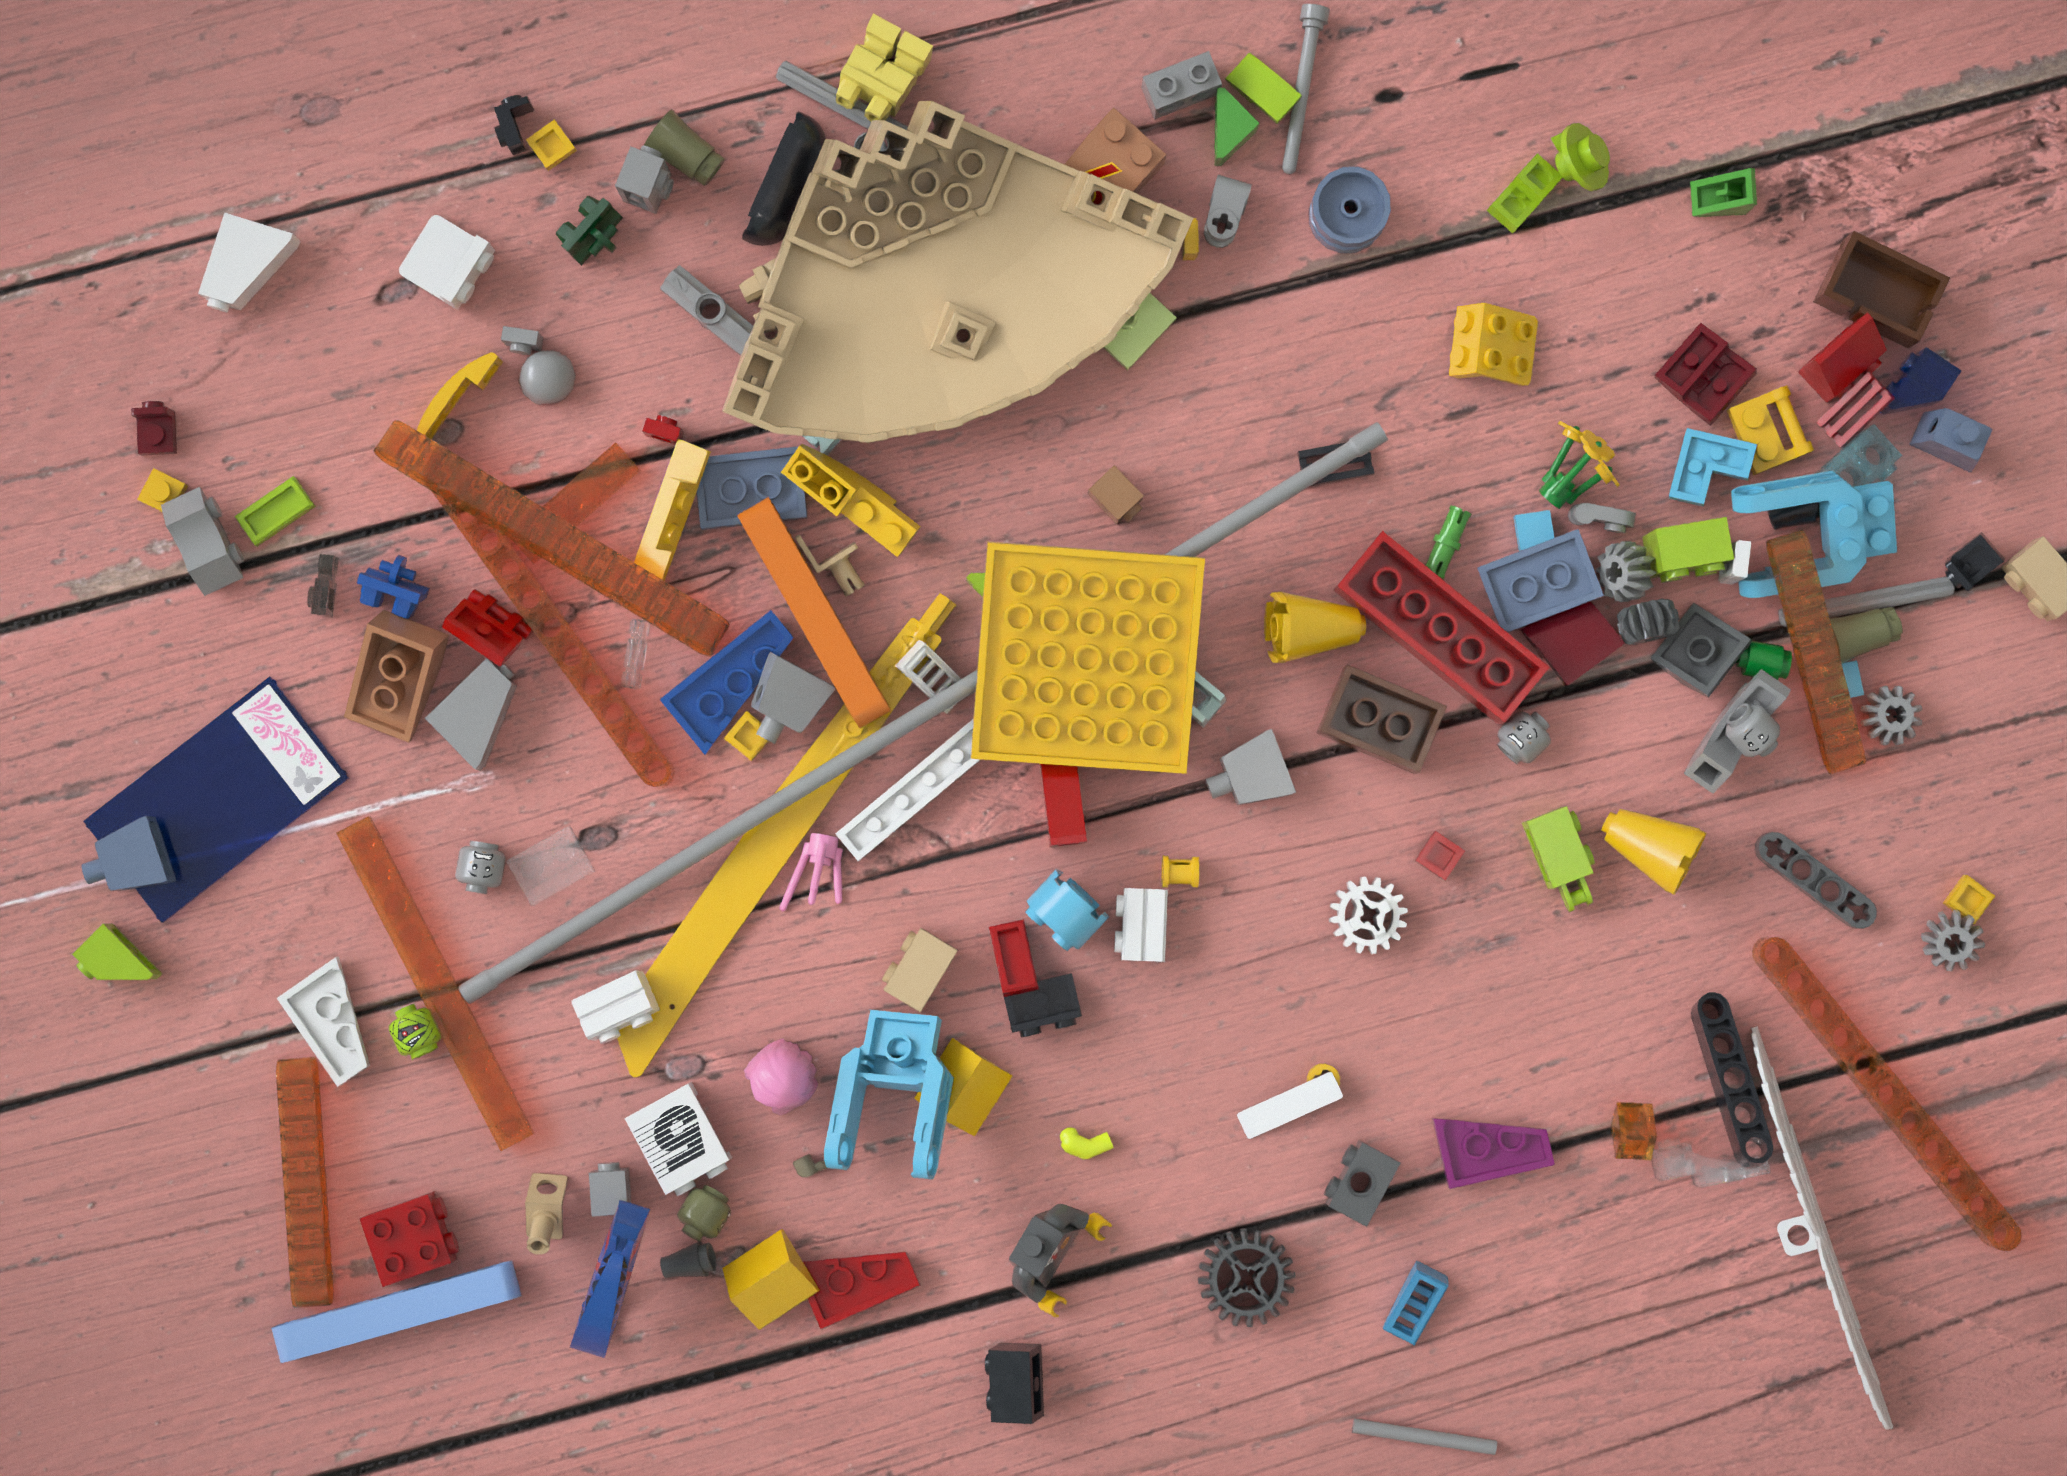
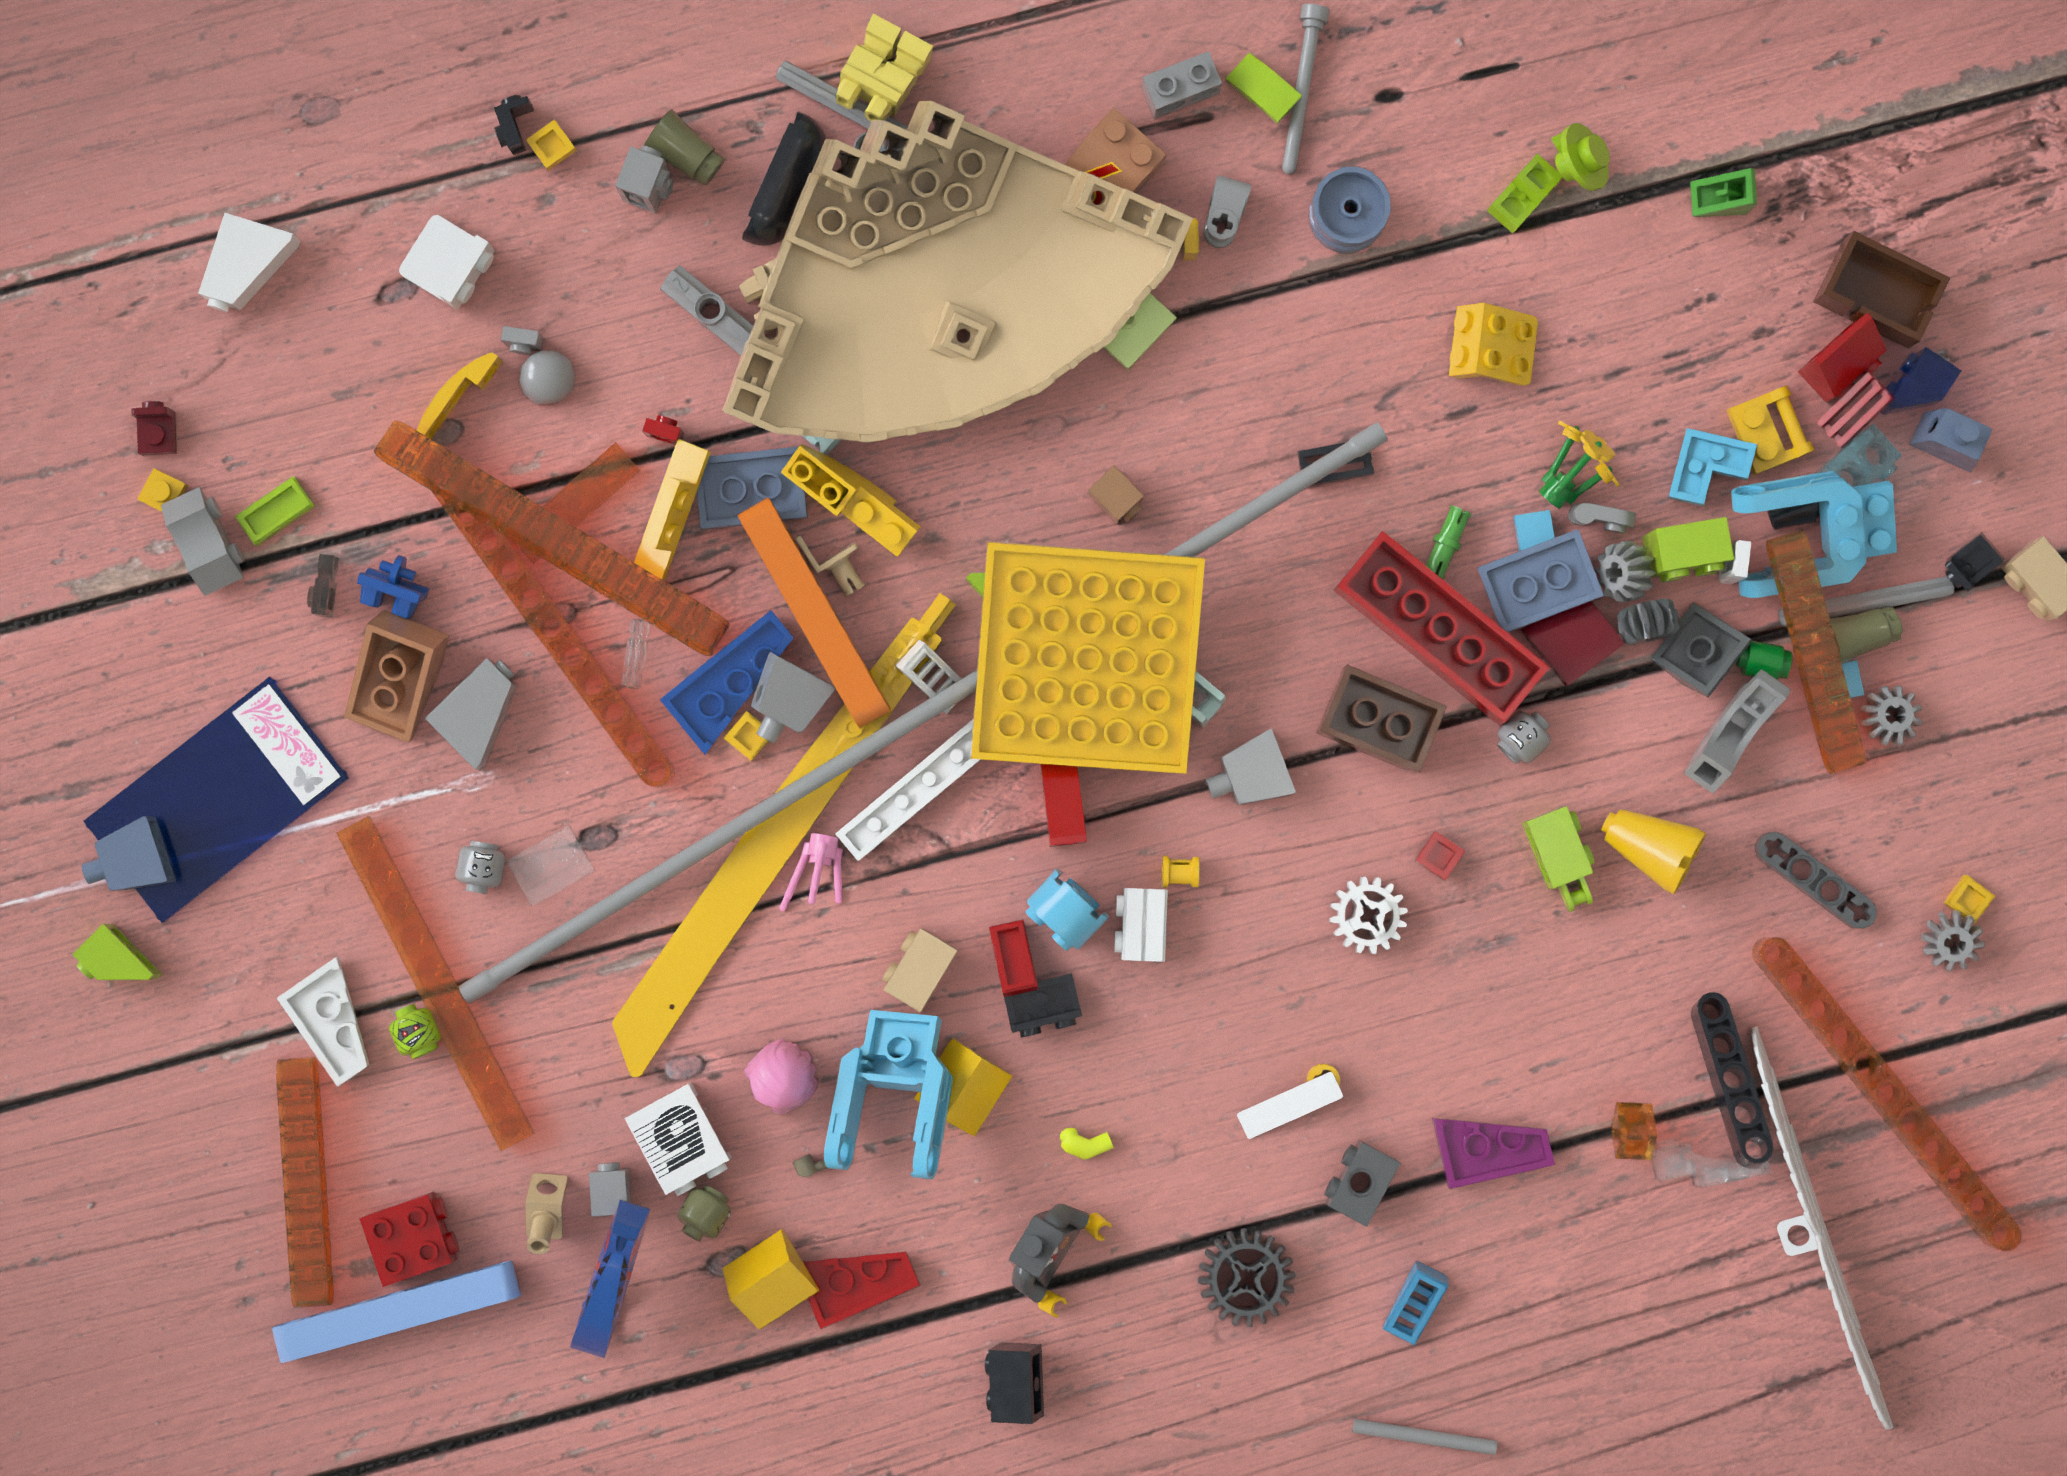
red plate [442,589,534,667] -> none
dark green hips [556,196,623,266] -> none
white brick [572,970,660,1044] -> none
dark grey cone [660,1241,717,1278] -> none
bright green slope [1214,87,1259,166] -> none
yellow cone [1264,592,1366,663] -> none
dark red slope [1655,323,1757,426] -> none
light grey head [1726,704,1780,757] -> none

